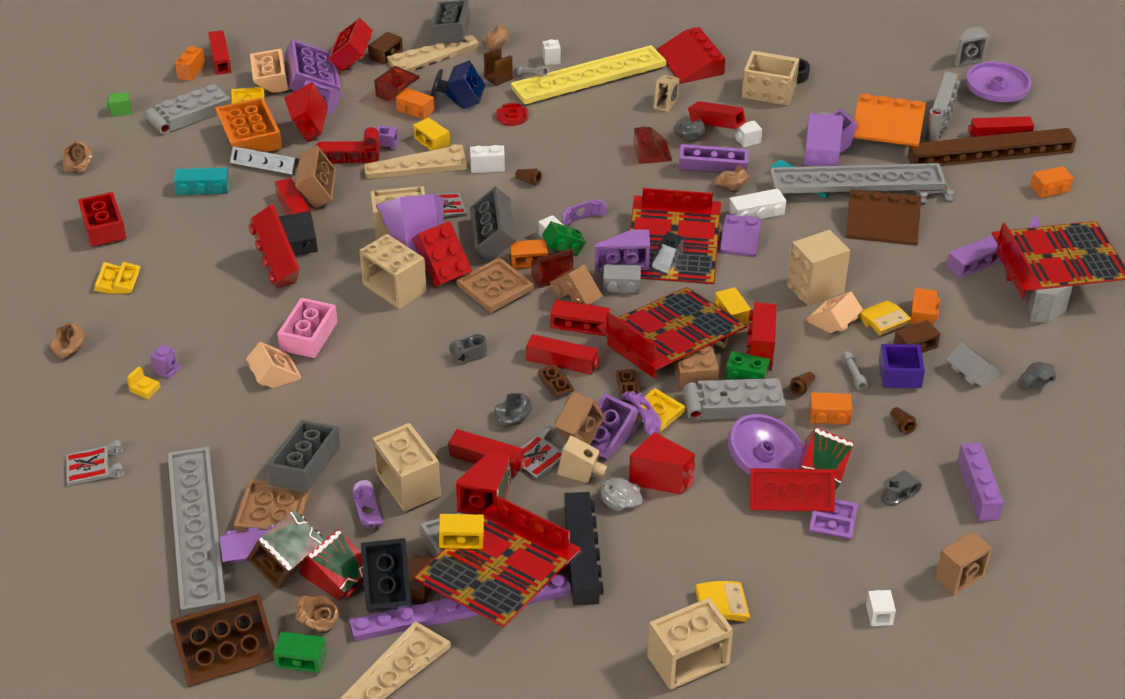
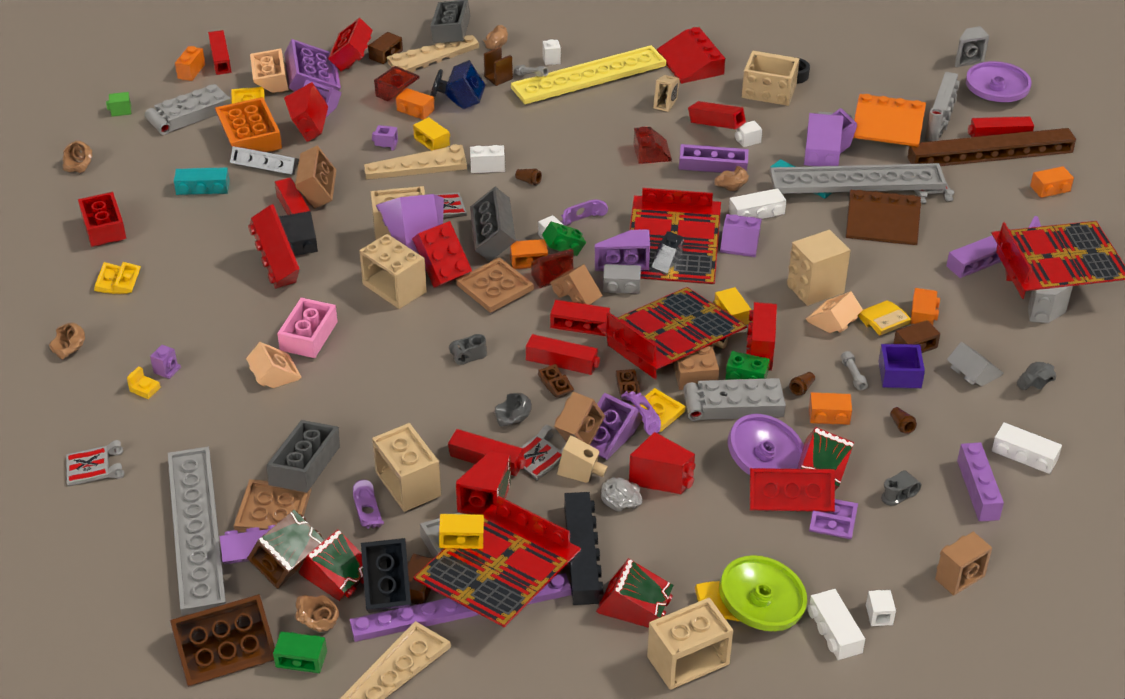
red beam [315,127,380,164] -> none
red tile [496,103,529,126] -> none
dark grey hair [673,119,705,141] -> none
none -> red slope [596,558,674,628]
none -> lime dish [719,555,807,631]
none -> white brick [808,589,865,660]
none -> white brick [992,423,1062,474]

